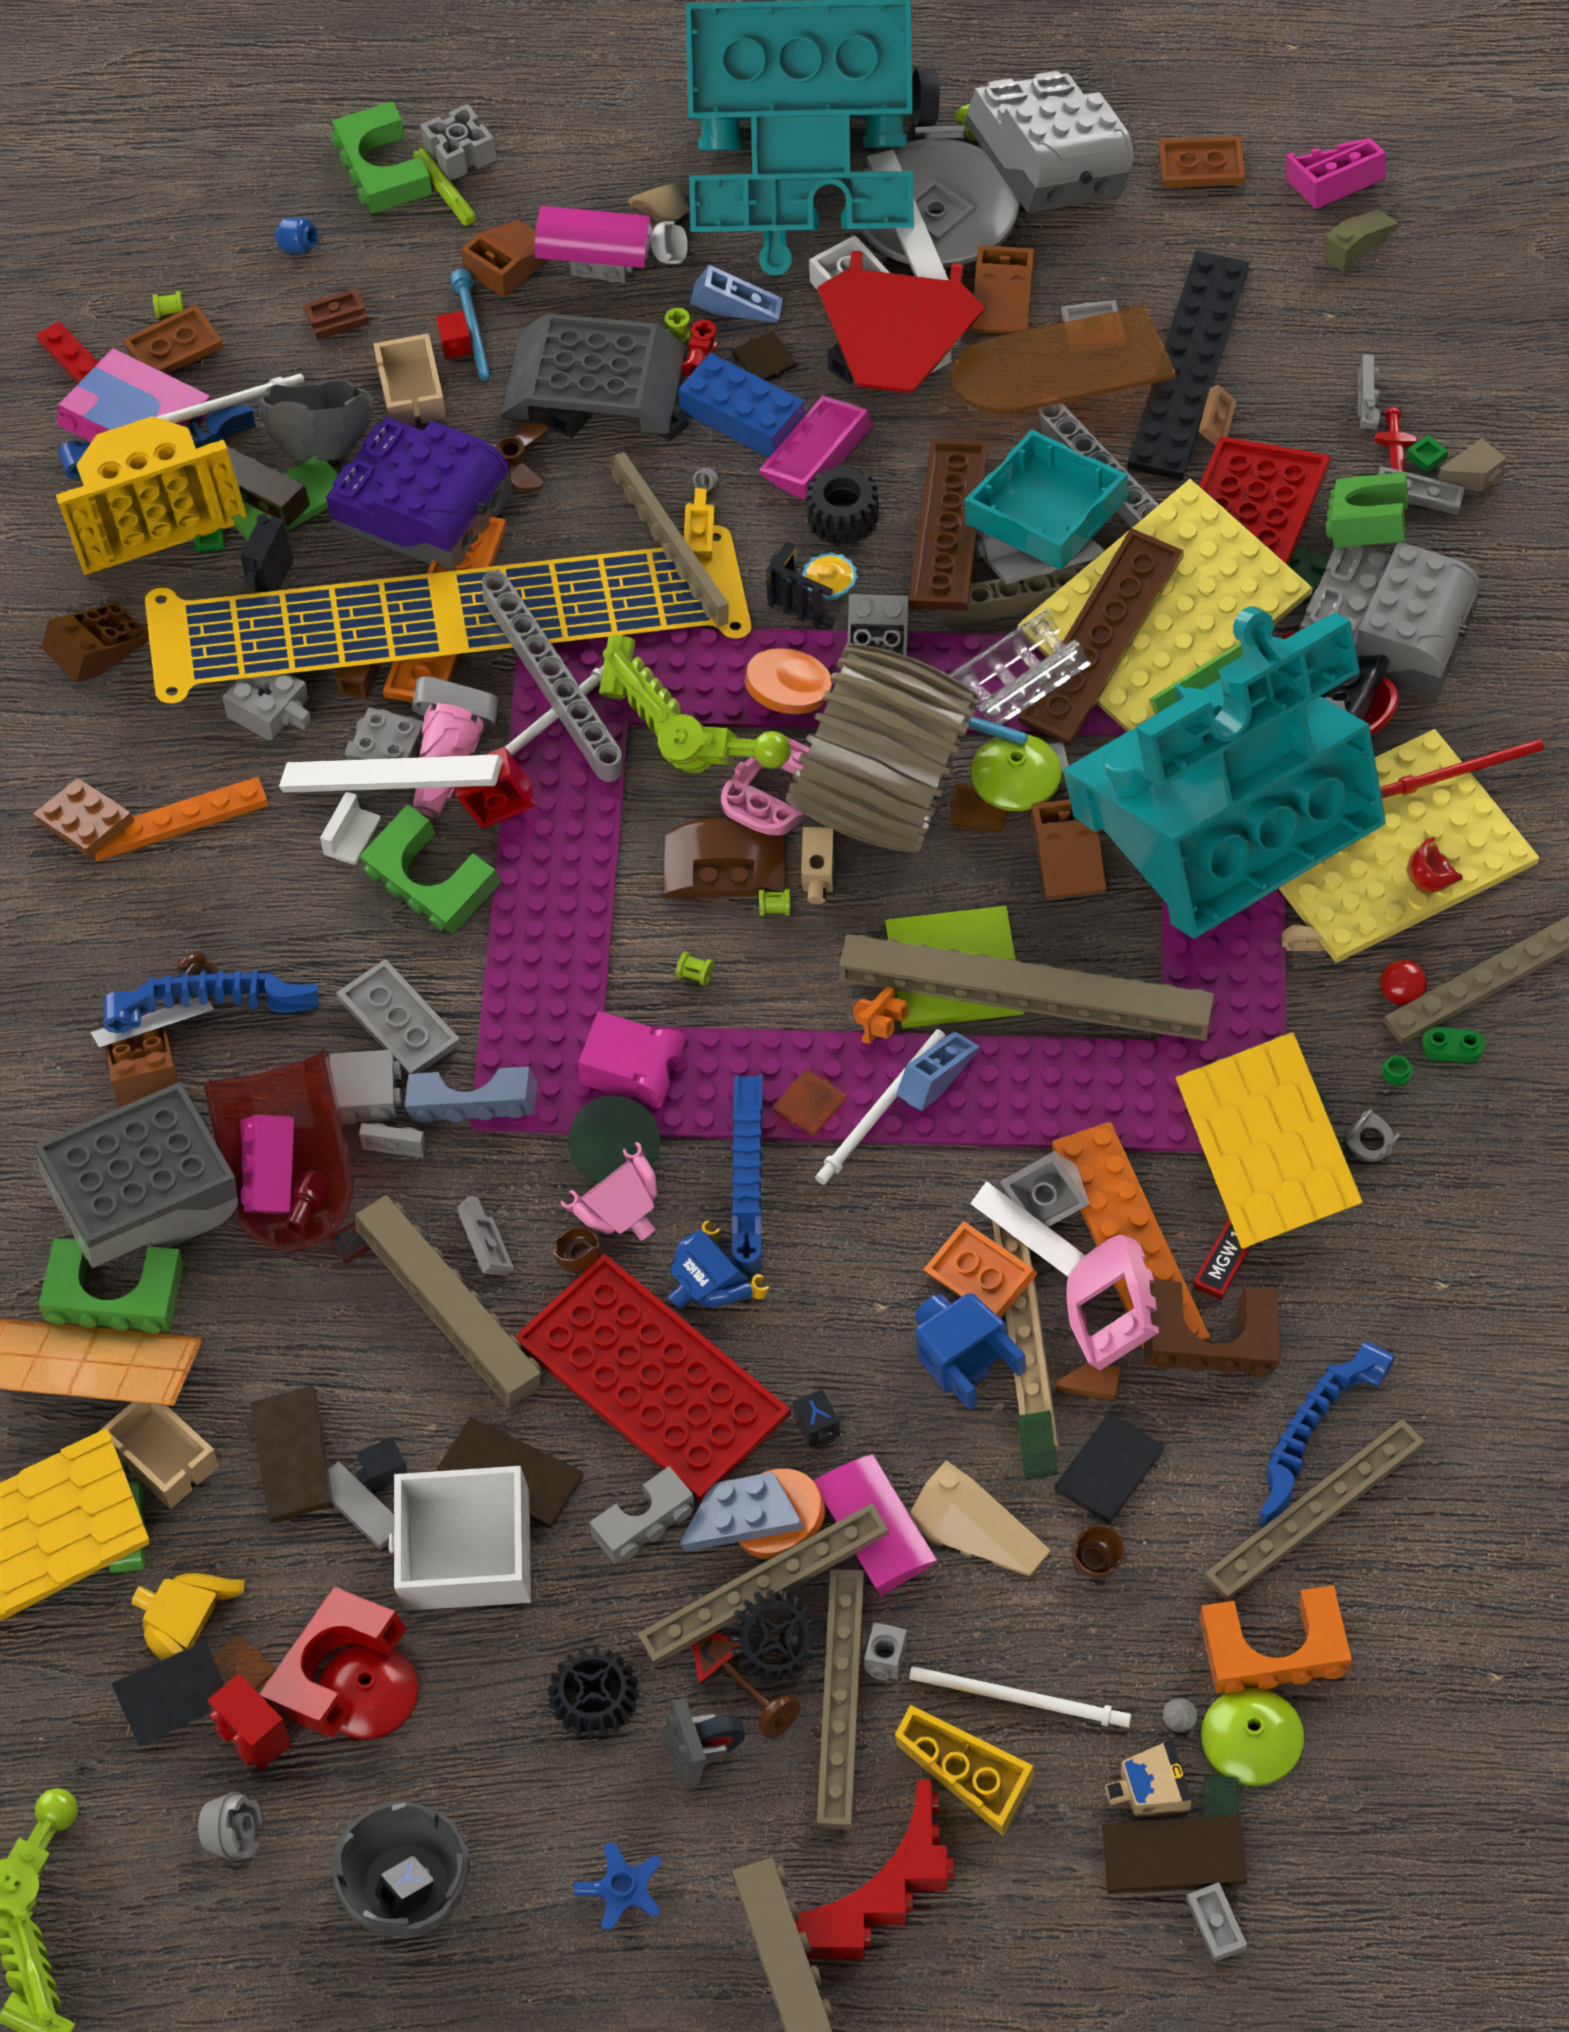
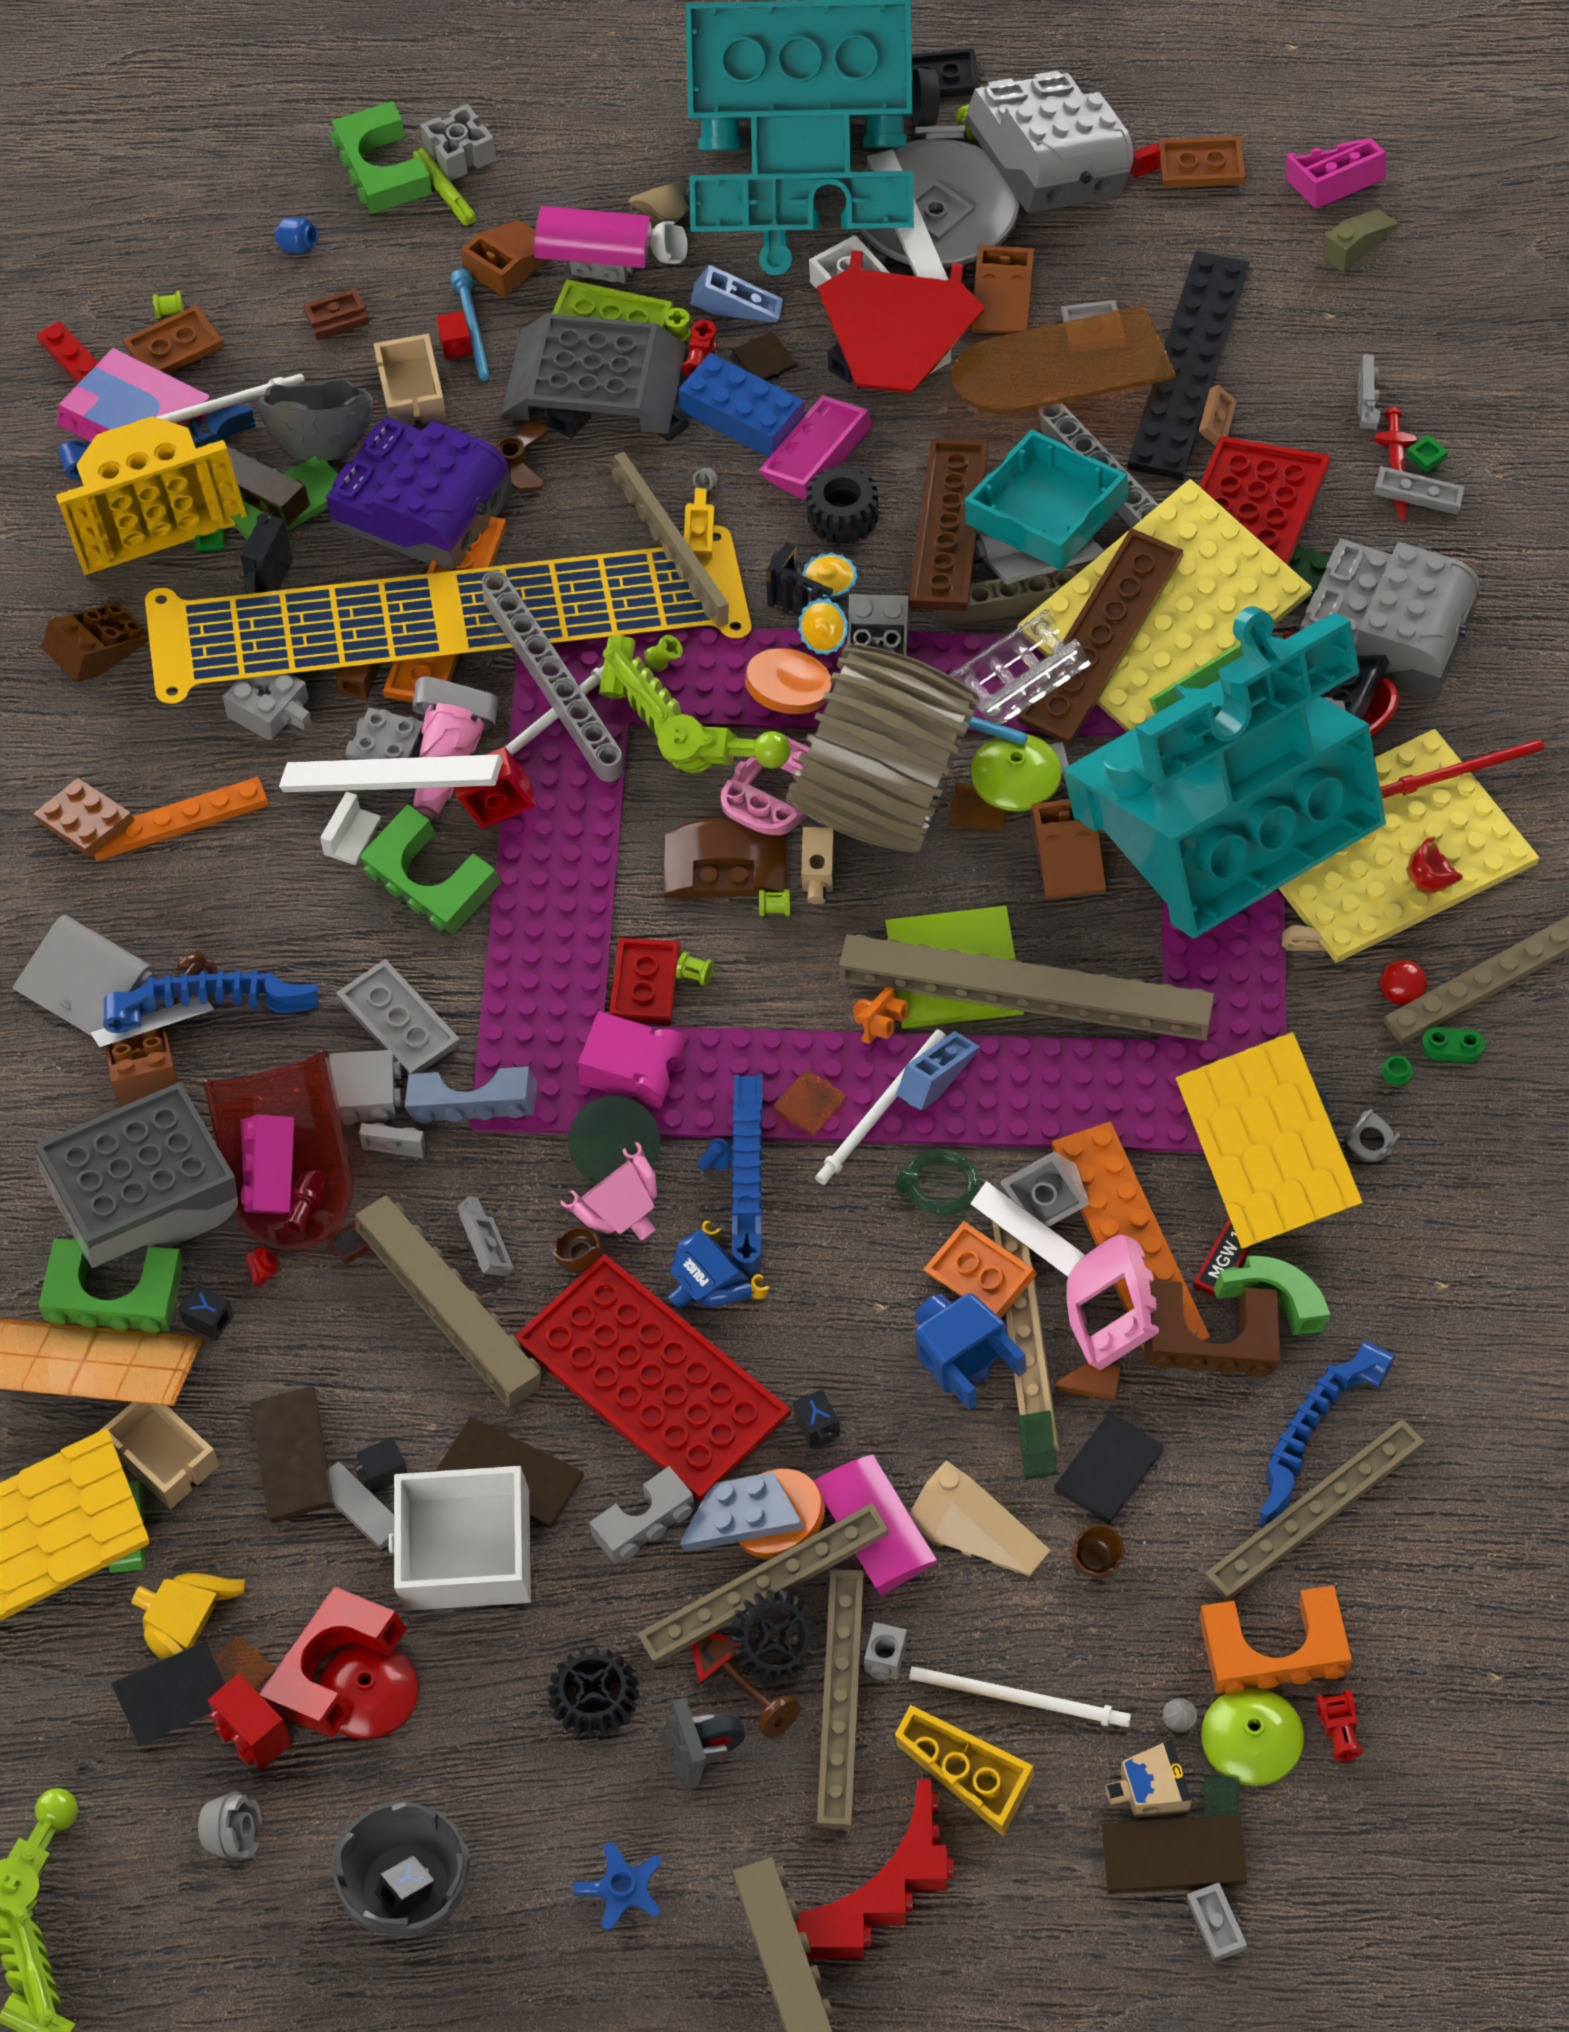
bright green arch [1326,472,1409,548] -> none
dark tan slope [1439,438,1506,491] -> none
none -> light grey door [12,915,155,1037]
none -> black brick [180,1285,234,1341]
none -> red plate [245,1247,278,1286]
none -> lime plate [552,279,673,329]
none -> red tile [609,938,680,1025]
none -> lime bush [644,635,683,672]
none -> blue plate [697,1139,733,1171]
none -> yellow piece [798,598,848,655]
none -> clear green piece [896,1149,979,1216]
none -> black tile [912,48,981,98]
none -> red plate [1128,142,1161,178]
none -> bright green arch [1214,1256,1330,1335]
none -> red connector [1315,1690,1363,1762]

